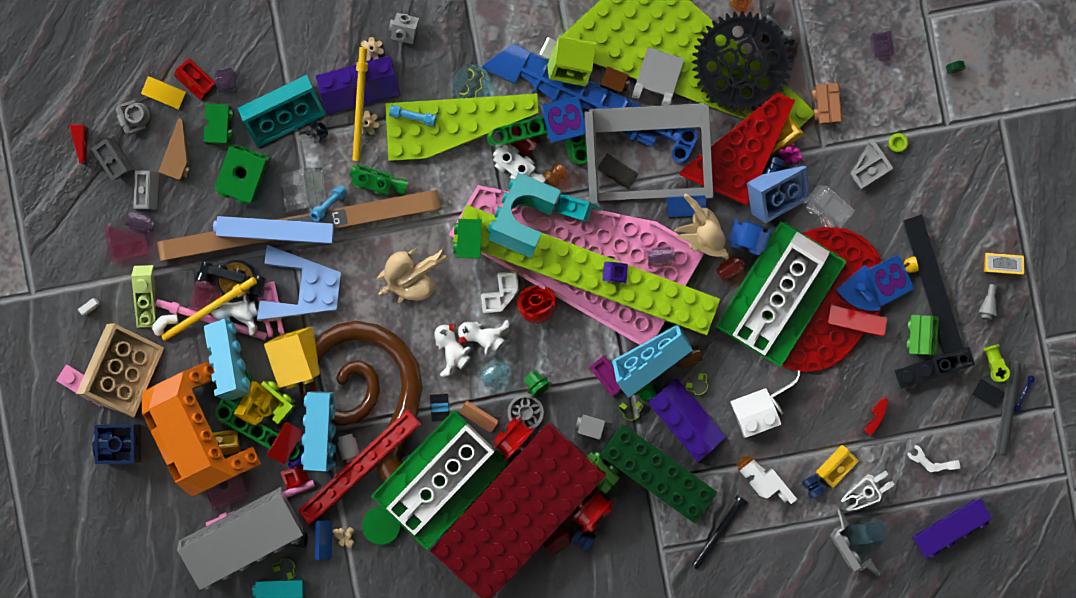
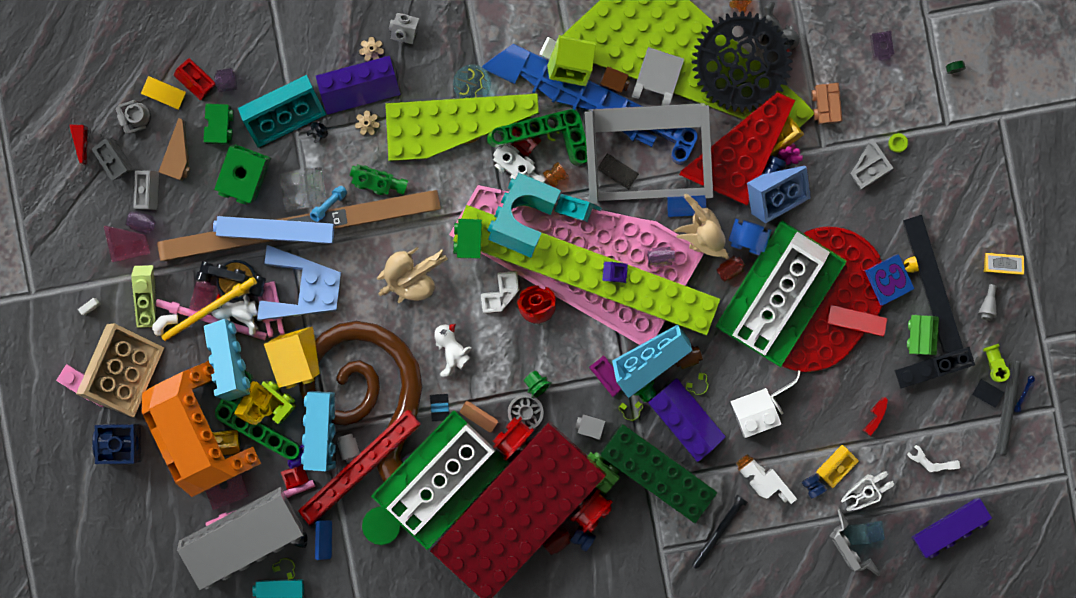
red slope [267,422,304,465] -> none
tan plant [333,527,355,549] -> none
yellow bar [352,47,368,161] -> none
dark azure bar [389,105,437,126] -> none
white animal [458,320,510,356] -> none
clear light blue head [479,359,509,388] -> none
tile [541,96,586,143] -> none
clear piece [803,185,855,229] -> none
blue shield [836,265,881,311] -> none

